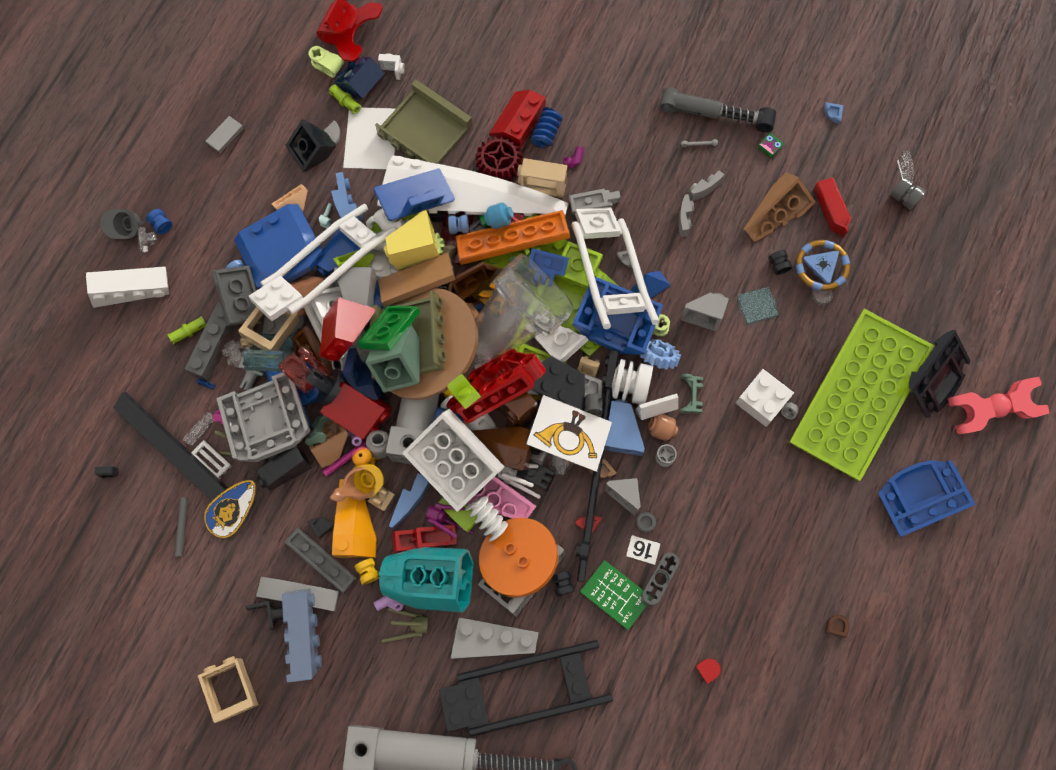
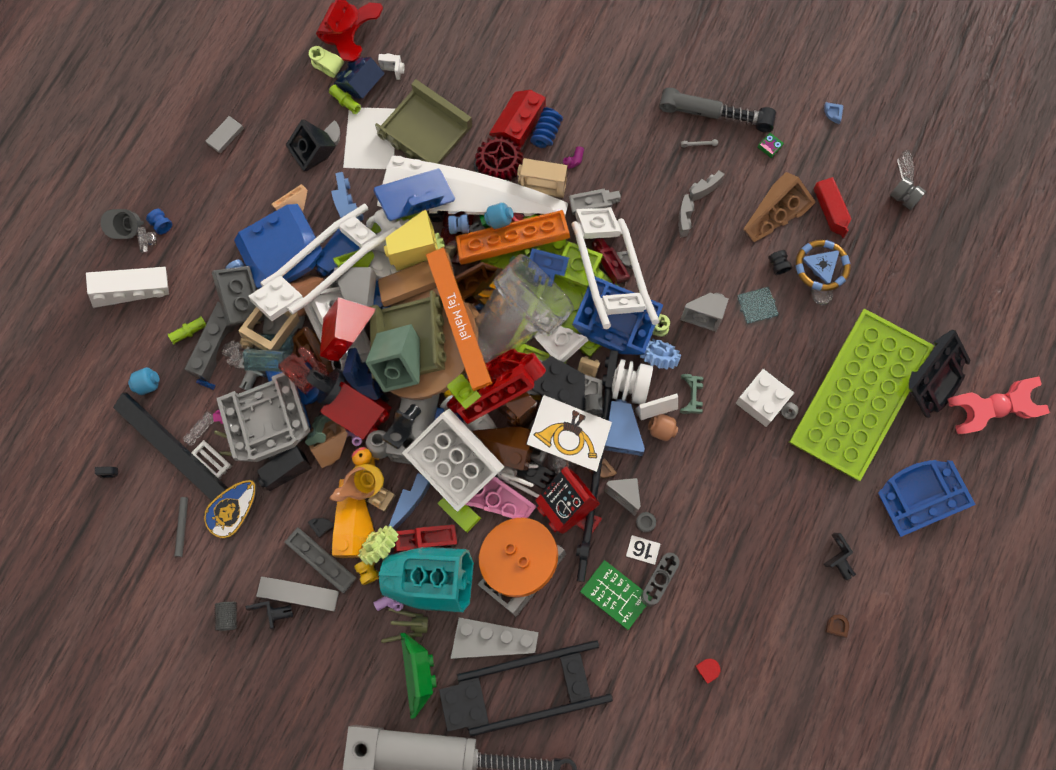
tan window [198,656,259,723] -> none
sand blue wedge [282,589,322,682] -> none
light aqua hand [319,203,332,229] -> none
dark pink piece [322,441,367,477] -> none
green tile [357,306,421,351] -> none
magenta plant [426,502,474,538] -> none
white piece [465,496,508,541] -> none
black wheel [551,571,575,597] -> none
blue slope [629,271,670,299] -> none
light grey wheel [655,444,677,467] -> none
none -> dark azure head [128,368,160,395]
none -> dark grey piece [214,602,237,631]
none -> yellowish green gear [358,525,398,565]
none -> black bracket [382,404,421,449]
none -> green wedge [400,632,437,719]
none -> orange tile [426,247,492,391]
none -> slope [535,467,600,534]
none -> dark red hinge [591,238,630,284]
none -> black bracket [823,533,856,580]

